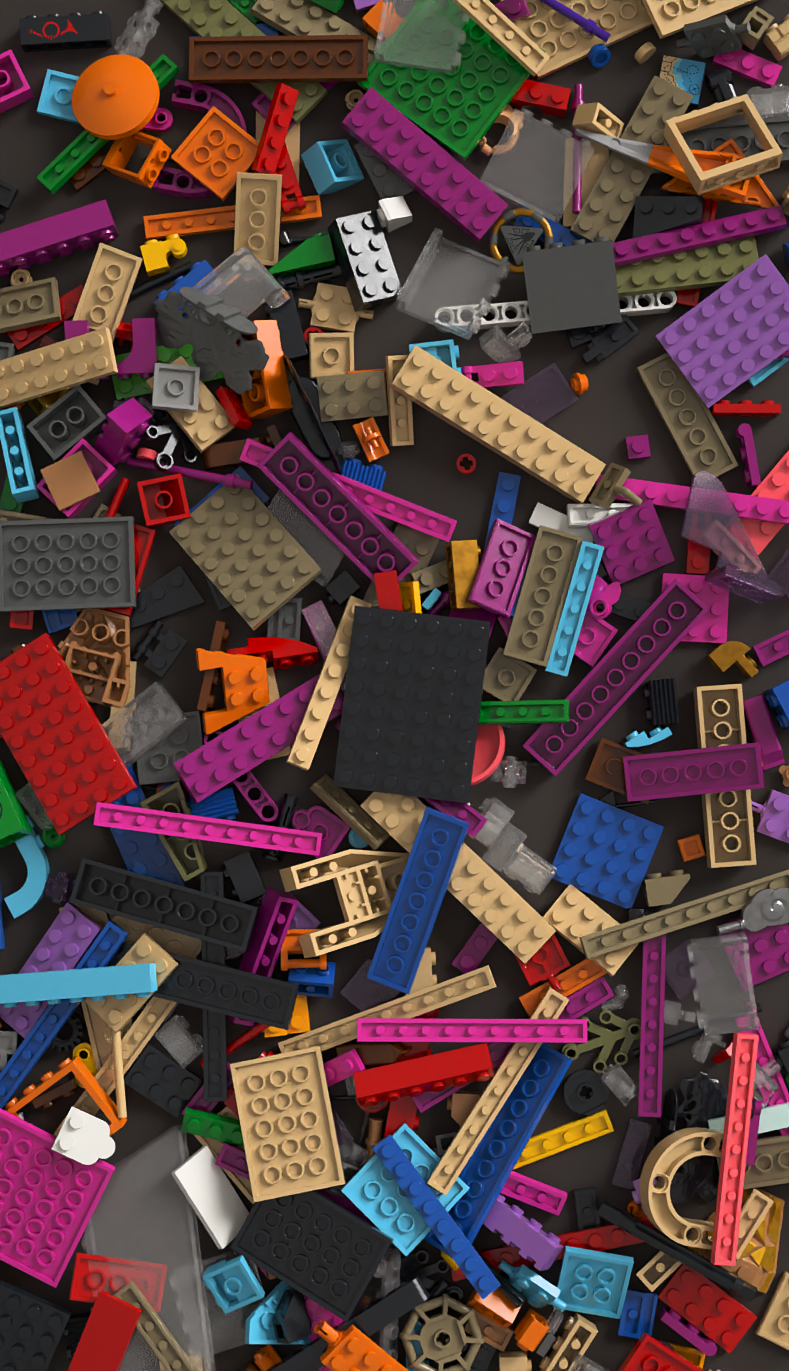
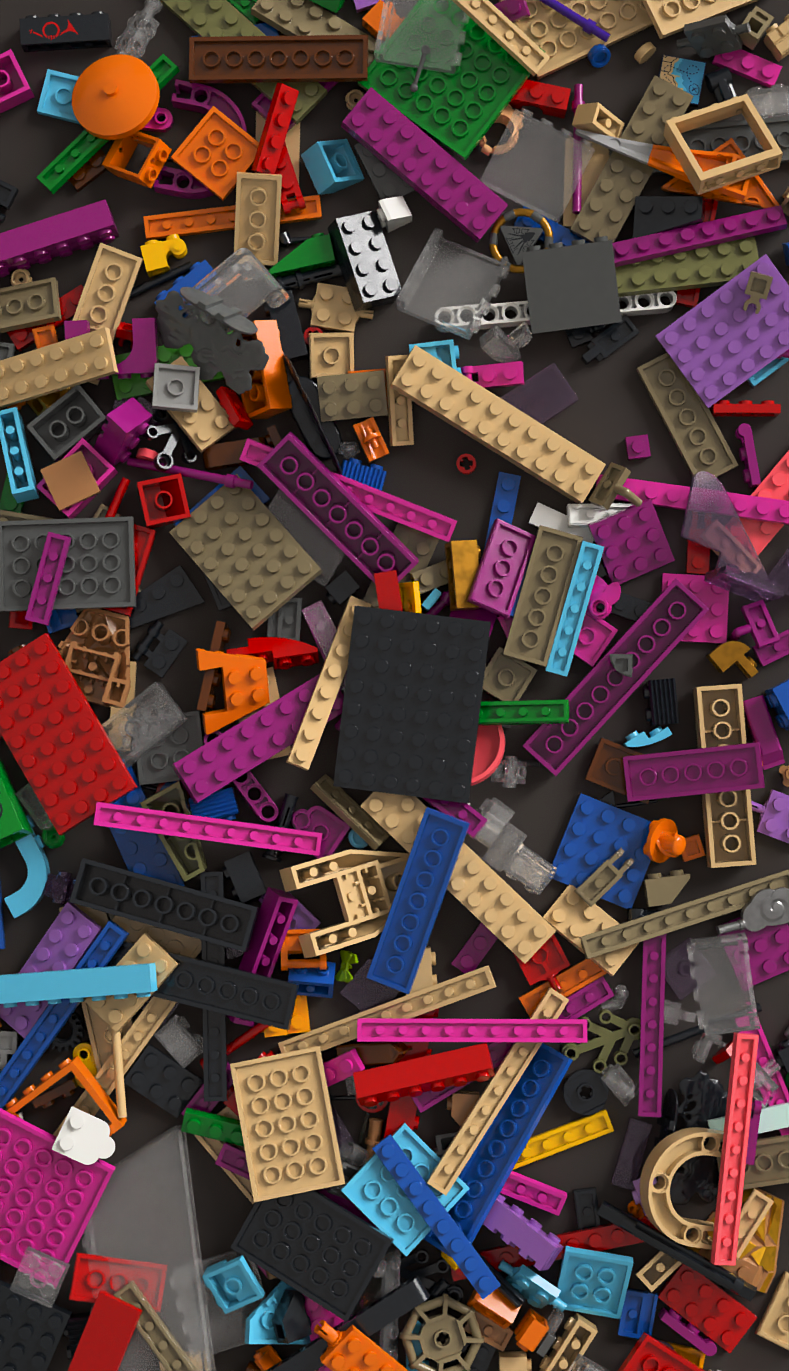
white tile [171,1146,249,1249] -> none
orange plate [570,373,589,395] -> none
none -> clear plate [9,1246,70,1308]
none -> magenta plate [25,532,72,626]
none -> orange tile [32,324,58,349]
none -> lime piece [335,950,358,983]
none -> dark grey hinge [410,45,430,92]
none -> dark tan hinge [574,848,634,907]
none -> dark grey tile [609,654,633,677]
none -> orange plate [643,818,686,863]
none -> magenta plate [729,599,780,649]
none -> dark tan plate [743,271,773,314]

